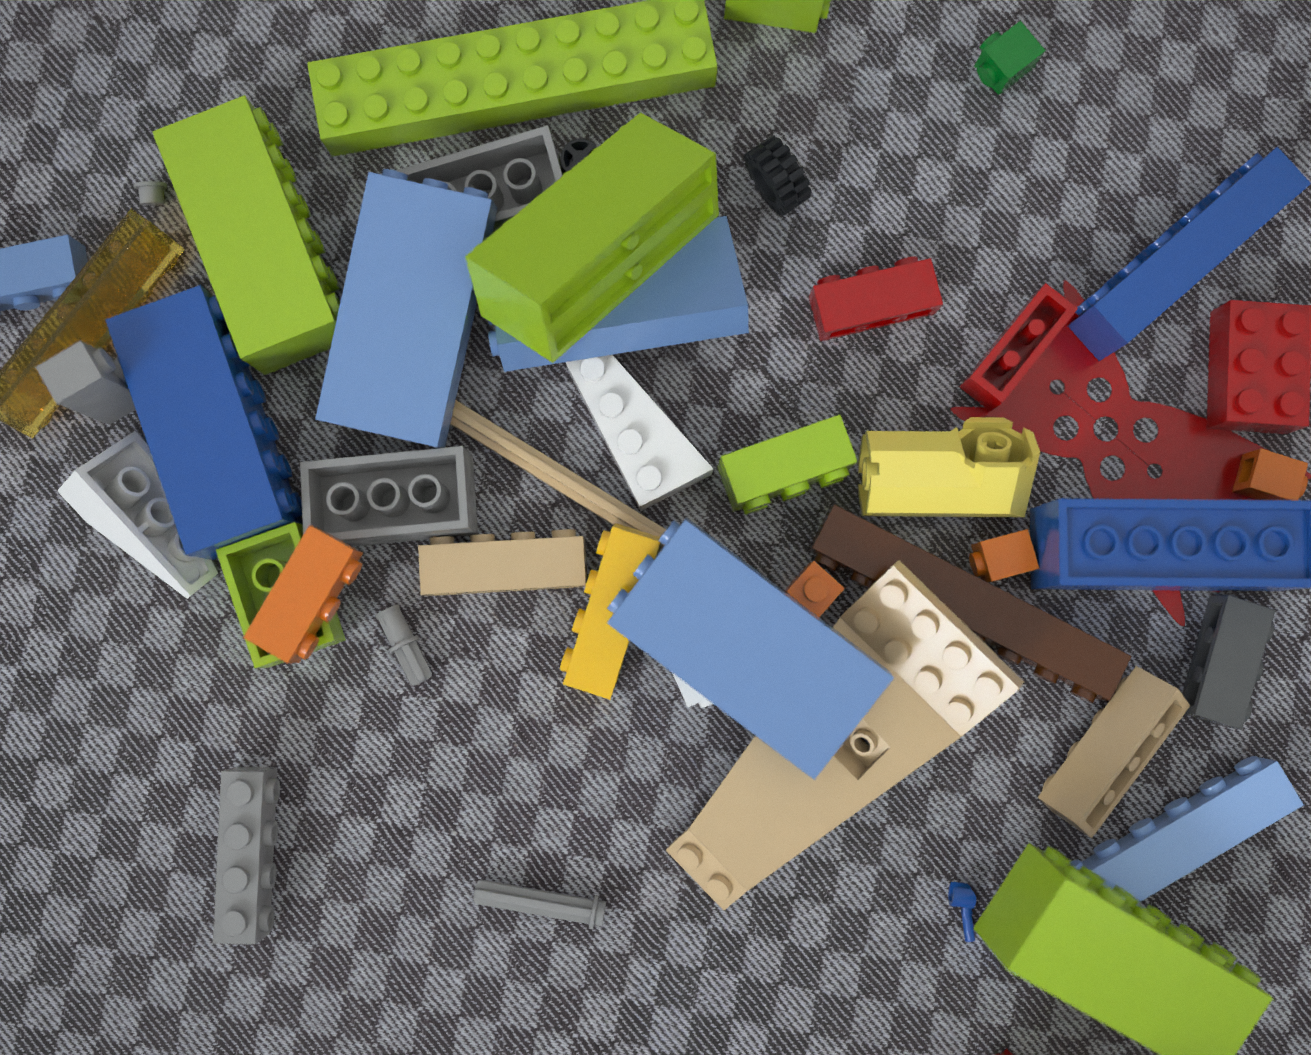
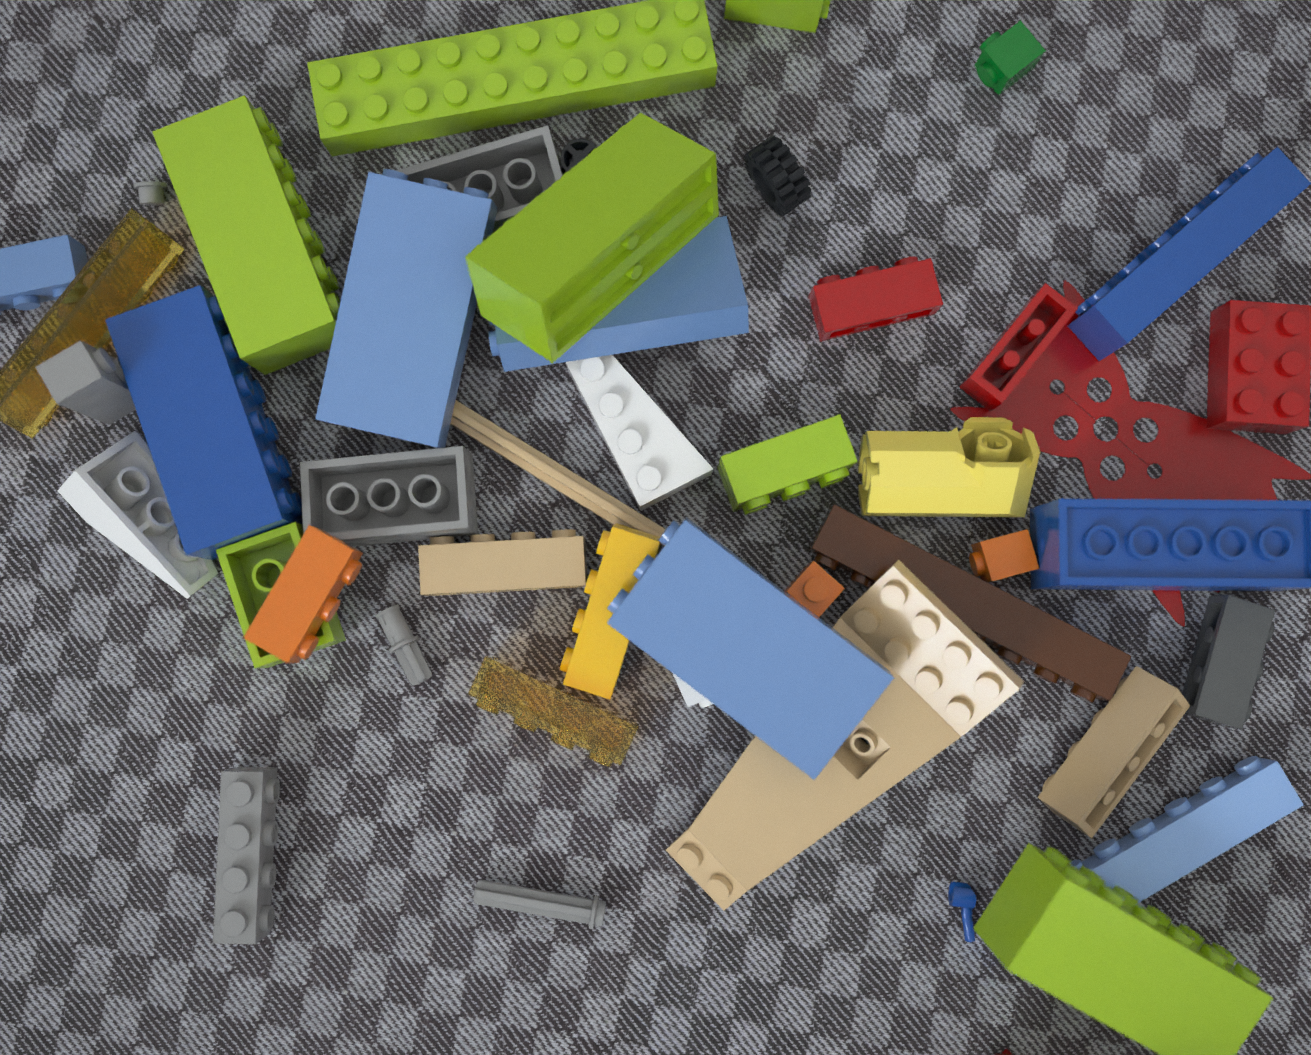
orange brick [1232,448,1308,500] -> none
none -> clear yellow brick [467,655,639,767]

